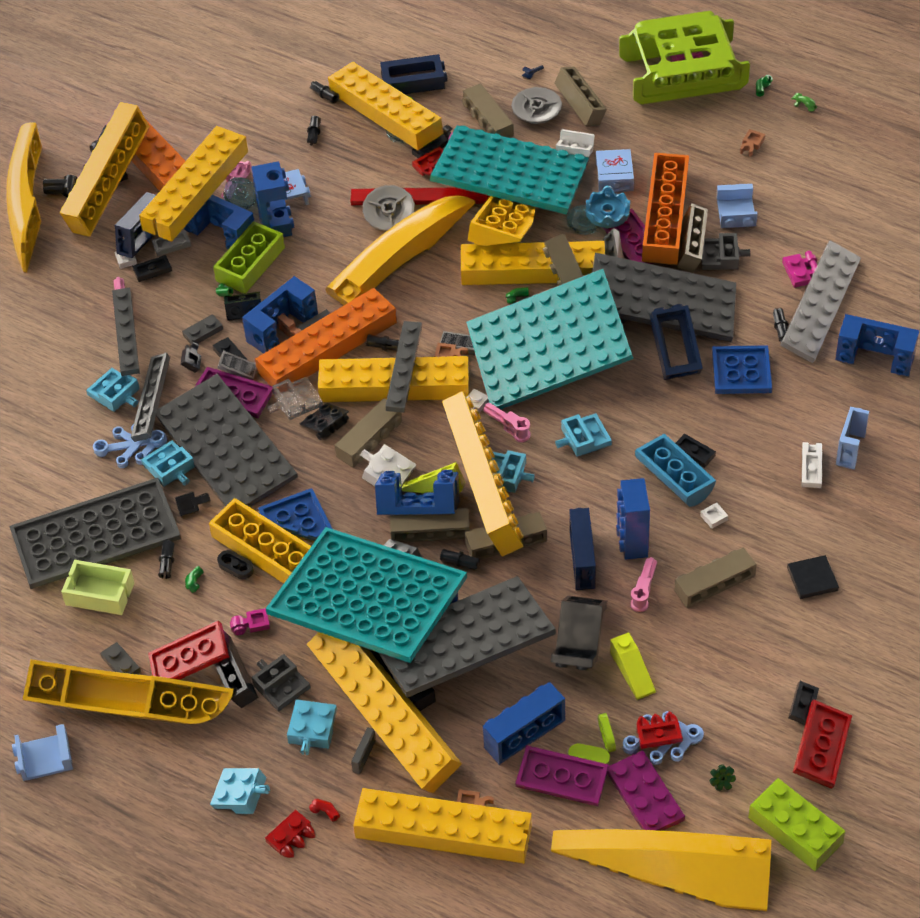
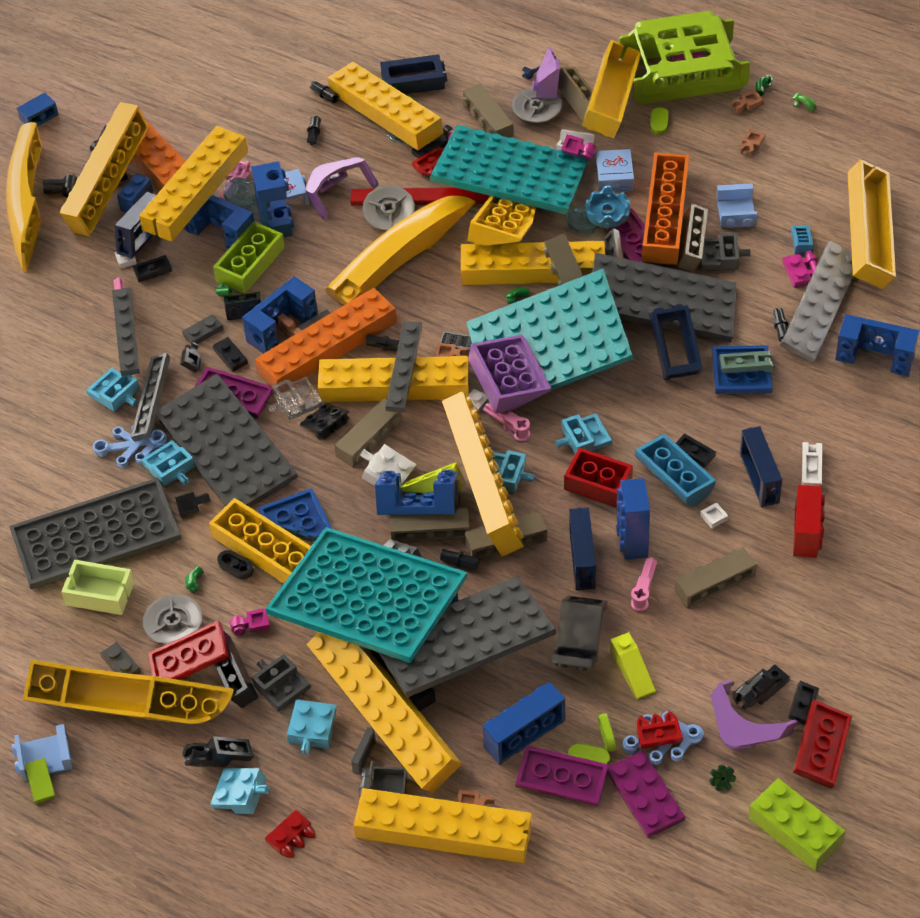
light grey tile [152,230,191,256] -> none
black axle [158,540,175,579] -> none
tile [217,351,257,380] -> none
red arm [309,798,340,822] -> none
yellow wedge [551,829,771,911] -> none
black tile [787,555,839,599] -> none
light blue panel [836,406,869,470] -> none
none -> blue brick [17,93,59,127]
none -> lime tile [24,758,56,804]
none -> blue brick [117,173,153,213]
none -> light grey piece [143,594,202,645]
none -> black plate [182,736,254,768]
none -> medium lavender piece [305,157,378,220]
none -> dark grey piece [359,761,407,797]
none -> medium lavender slope [468,334,551,414]
none -> medium lavender wedge [532,47,560,98]
none -> dark pink plate [561,134,597,159]
none -> red brick [564,448,633,508]
none -> yellow piece [582,40,641,139]
none -> lime tile [650,107,668,135]
none -> medium lavender piece [711,679,799,750]
none -> sand green plate [719,351,774,374]
none -> nougat plate [731,90,763,113]
none -> black plate [732,665,790,710]
none -> dark blue piece [740,426,782,507]
none -> dark azure slope [791,225,813,254]
none -> red brick [793,485,825,558]
none -> yellow piece [848,159,896,289]

